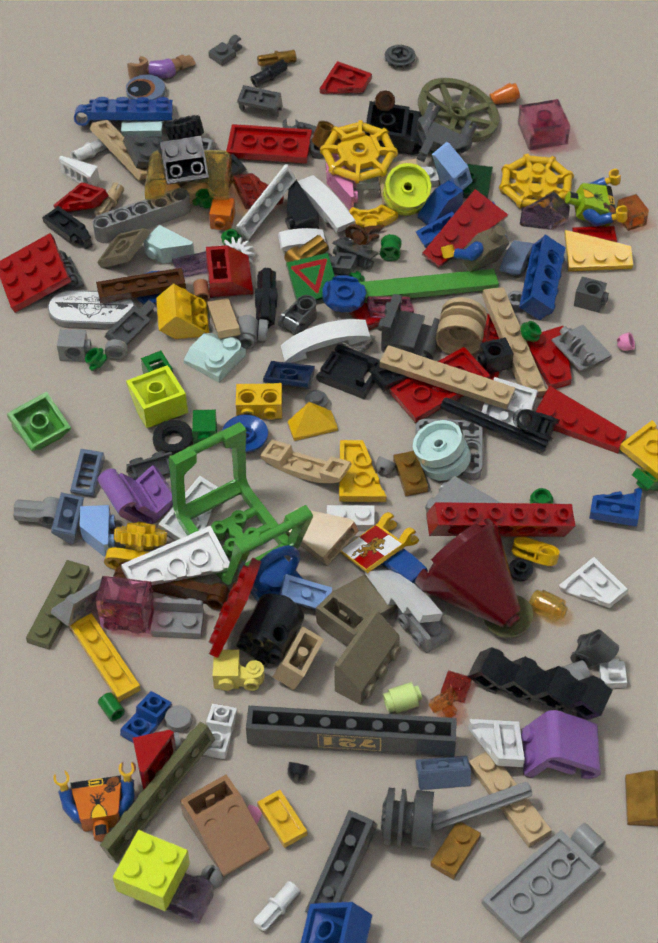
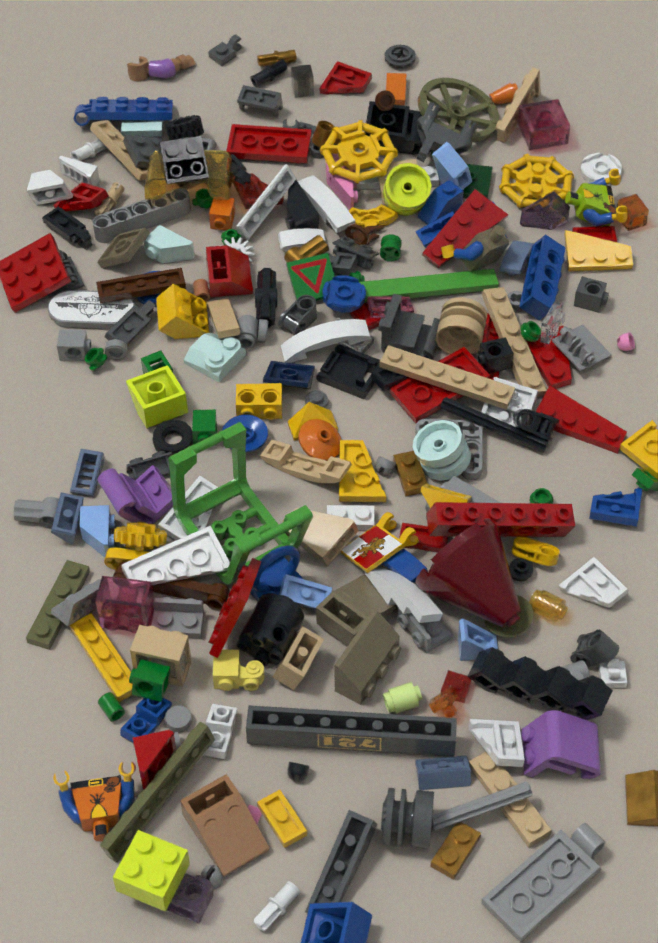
bright green slope [7,392,71,451] -> none
tile [126,74,165,100] -> none
clear purple tile [172,251,207,277] -> none
none -> white slope [26,170,73,205]
none -> green brick [129,659,170,702]
none -> tan piece [130,625,192,687]
none -> black plate [232,168,252,186]
none -> clear smoke brick [291,65,314,98]
none -> orange dish [298,419,341,461]
none -> orange tile [386,73,406,105]
none -> red tile [399,523,449,552]
none -> yellow slope [421,484,472,508]
none -> light blue slope [458,619,498,661]
none -> tan wing [495,67,541,143]
none -> clear plate [540,301,566,344]
none -> white tile [580,153,622,186]

